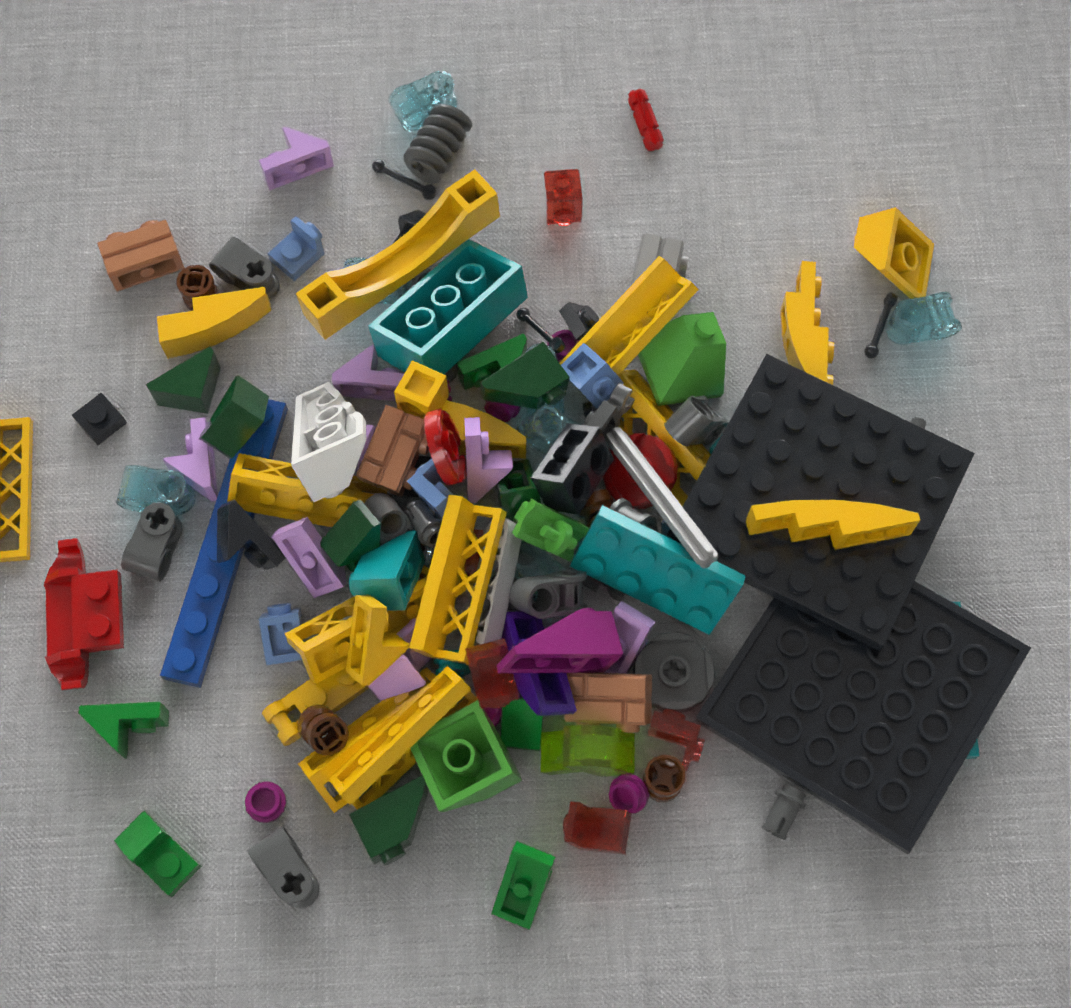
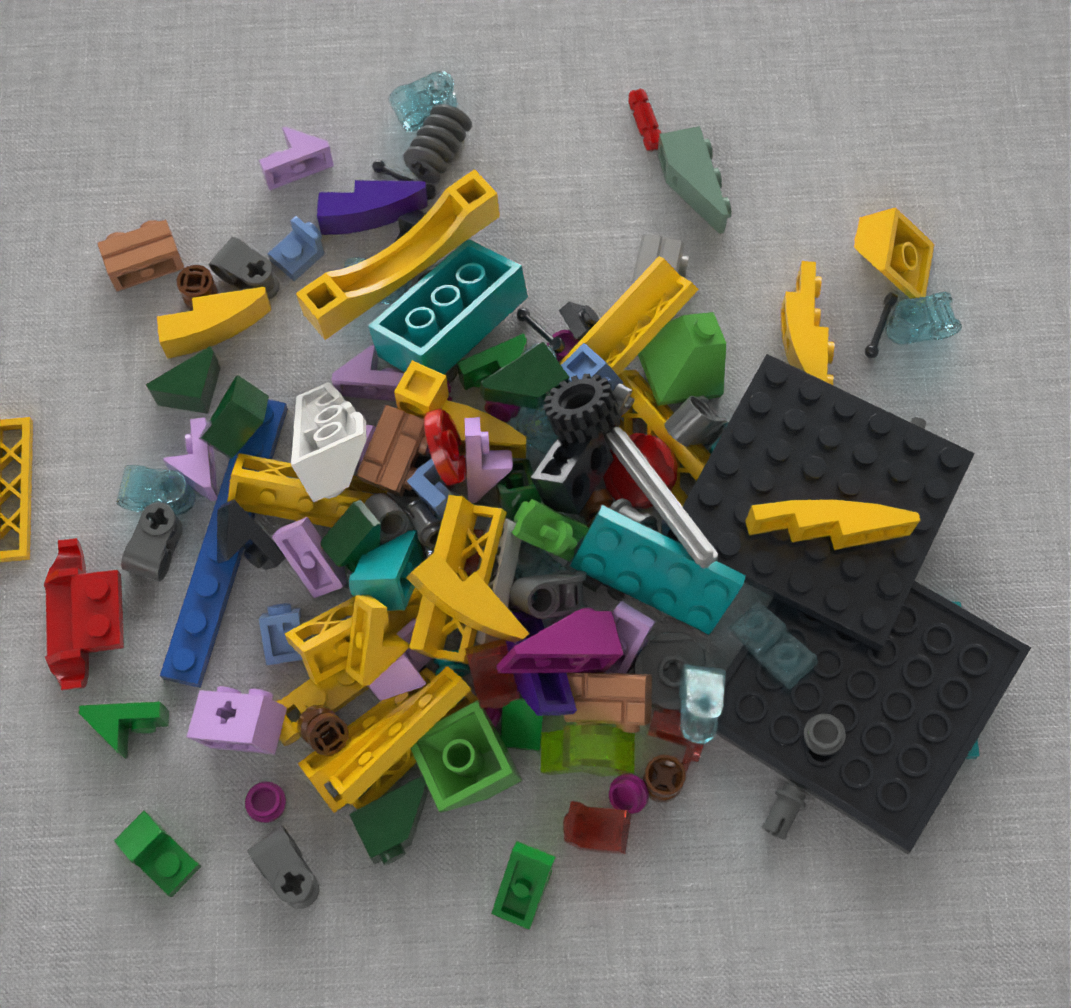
black plate [72,393,127,446] -> none
clear red bracket [544,169,583,226] -> none
none -> lavender brick [187,686,287,755]
none -> dark purple slope [317,180,428,235]
none -> yellow slope [406,551,529,643]
none -> black tyre [544,373,620,443]
none -> sand green slope [657,126,731,234]
none -> clear light blue piece [679,664,725,744]
none -> clear light blue slope [729,600,818,690]
none -> dark grey plate [804,714,846,756]

